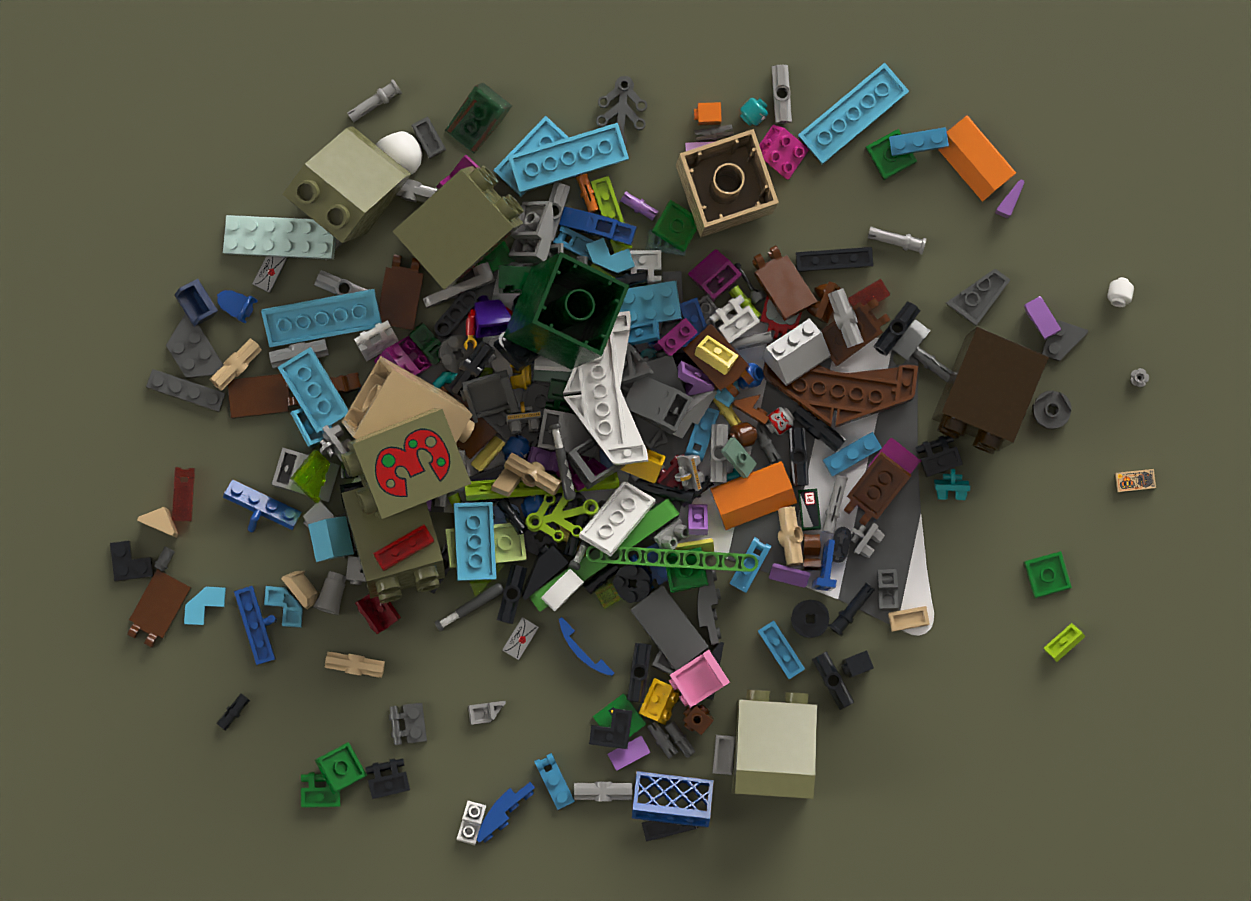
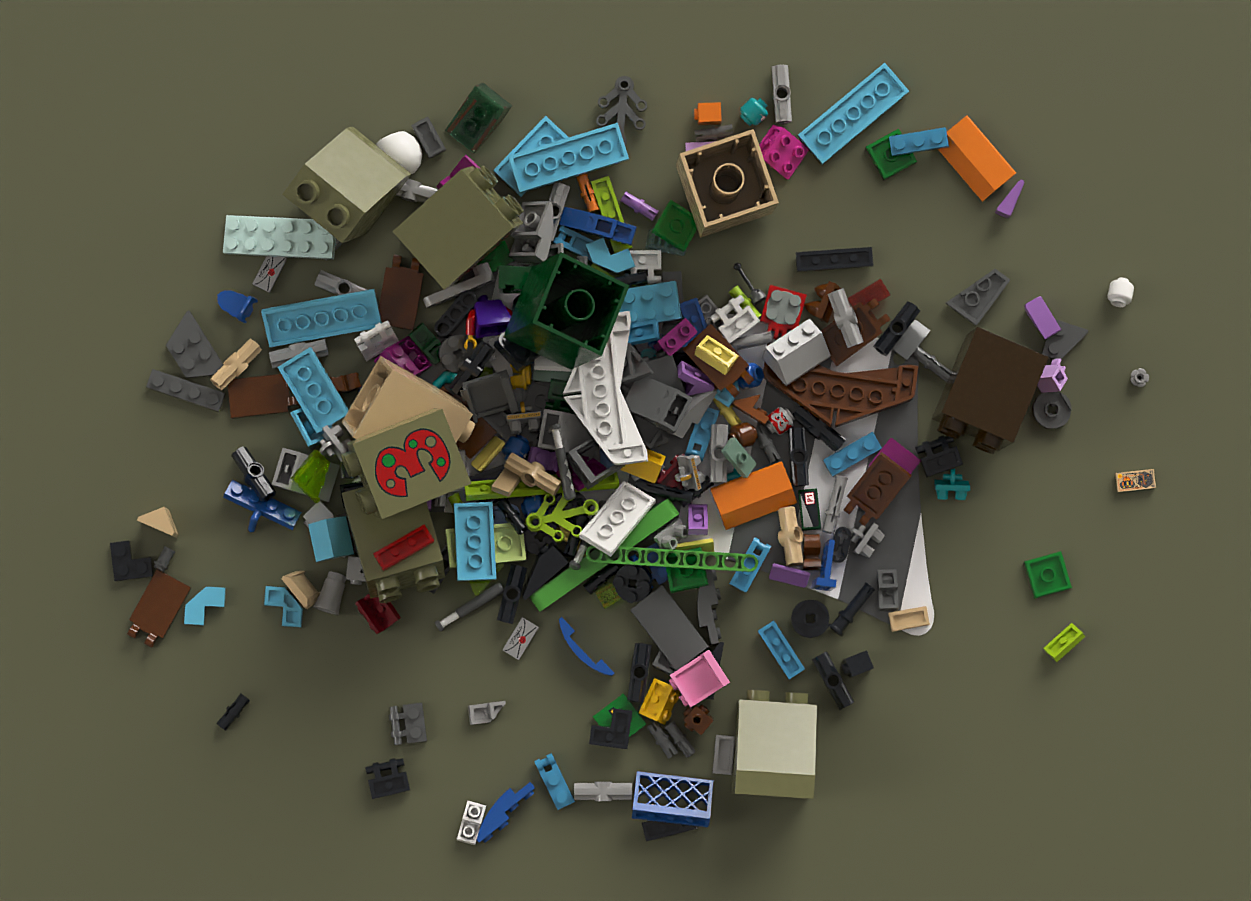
clear red plate [172,467,195,522] -> none
dark blue panel [174,279,218,327] -> none
blue plate [234,586,277,665] -> none
green plate [301,772,341,807] -> none
green tile [315,742,367,794] -> none
tan piece [325,652,385,678] -> none
light grey pin [347,79,402,123] -> none
white slope [541,569,584,612] -> none
medium lavender slope [608,736,651,771] -> none
magenta slope [687,249,742,302] -> none
reddish brown tile [752,245,817,321] -> none
light grey pin [868,227,927,255] -> none
none -> black piece [231,447,276,502]
none -> lavender brick [1037,359,1068,393]

